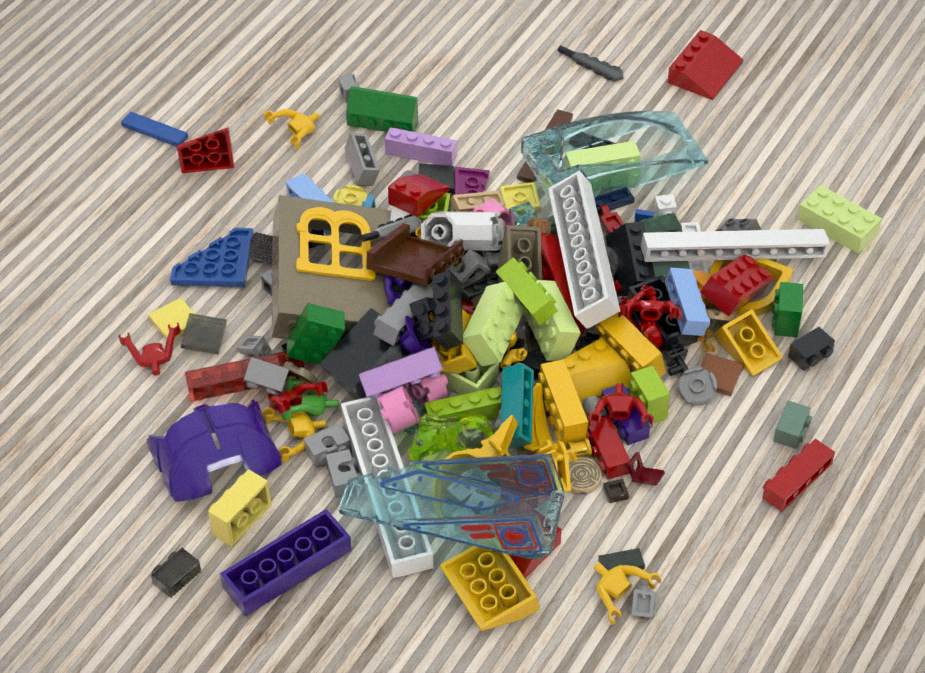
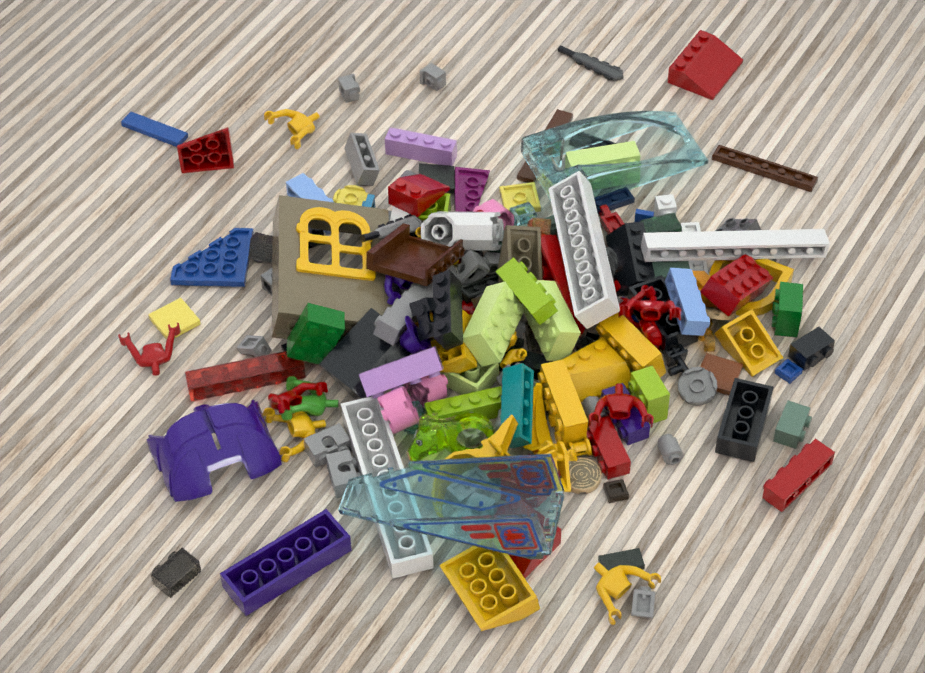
clear smoke tile [181,313,227,355] -> none
light yellow brick [208,469,272,547] -> none
light grey brick [244,357,289,395] -> none
dark tan tile [283,361,318,383] -> none
green slope [346,86,418,132] -> none
tan plate [450,191,506,212] -> none
dark red bracket [627,452,665,485] -> none
yellowish green brick [797,185,882,254] -> none
none -> light grey brick [420,63,446,91]
none -> light grey brick [658,434,683,465]
none -> reddish brown tile [712,145,818,192]
none -> black brick [715,378,774,462]
none -> blue tile [774,359,803,384]

